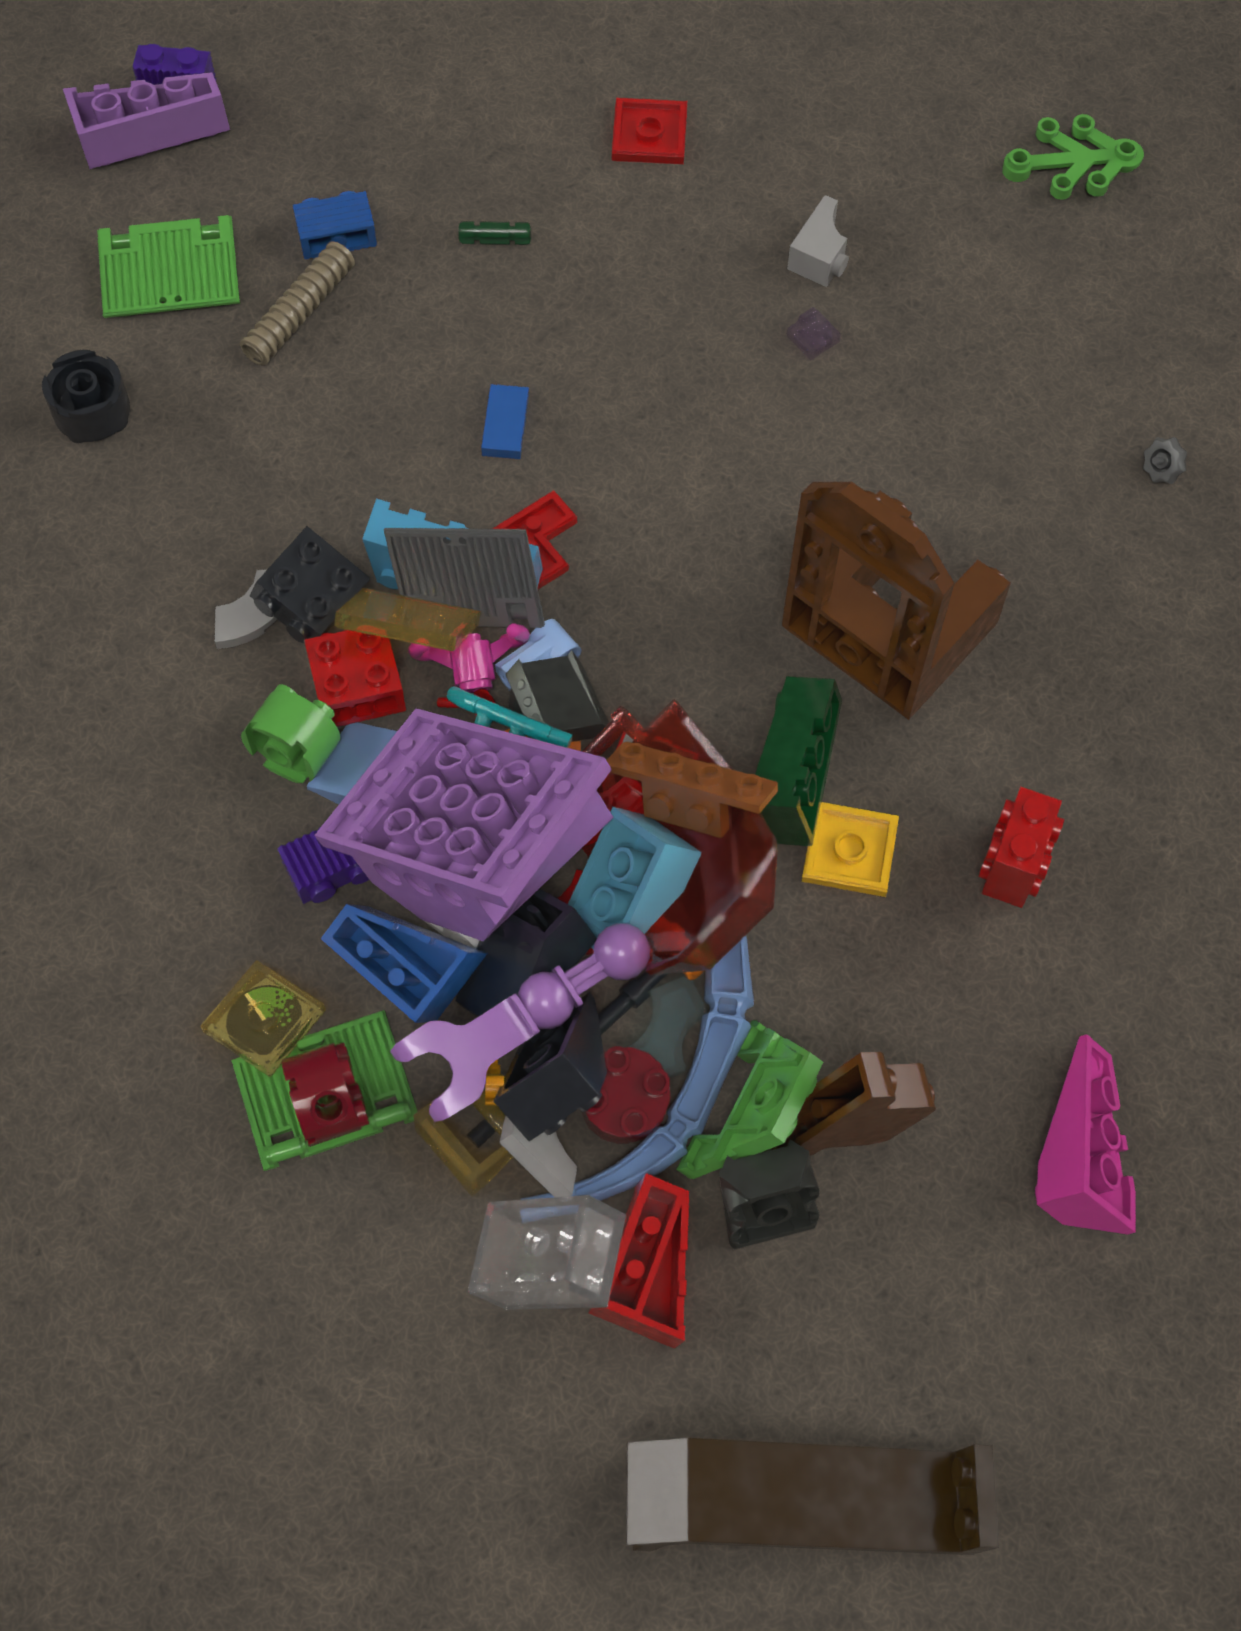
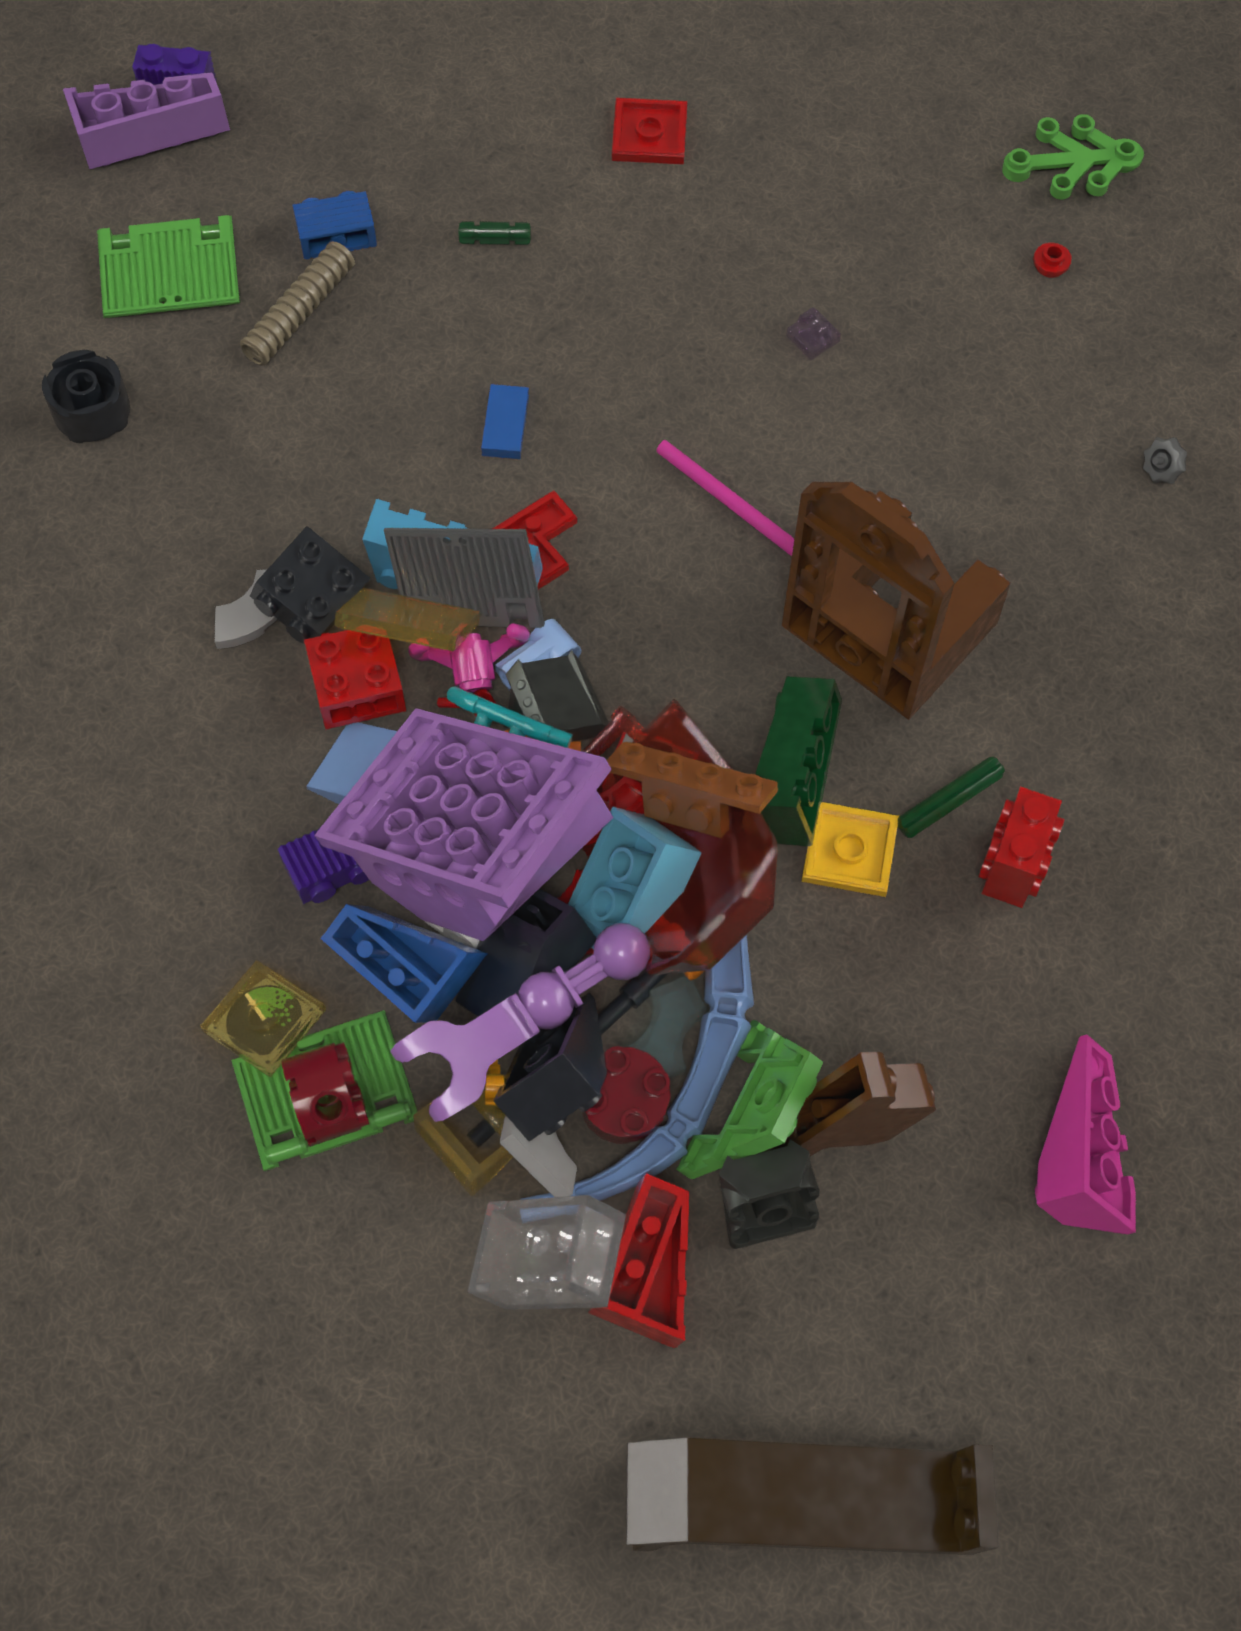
bright green brick [241,684,340,783] -> none
light grey arch [787,195,849,287] -> none
none -> dark pink bar [656,440,794,556]
none -> dark green axle [898,757,1005,838]
none -> red plate [1033,243,1072,278]

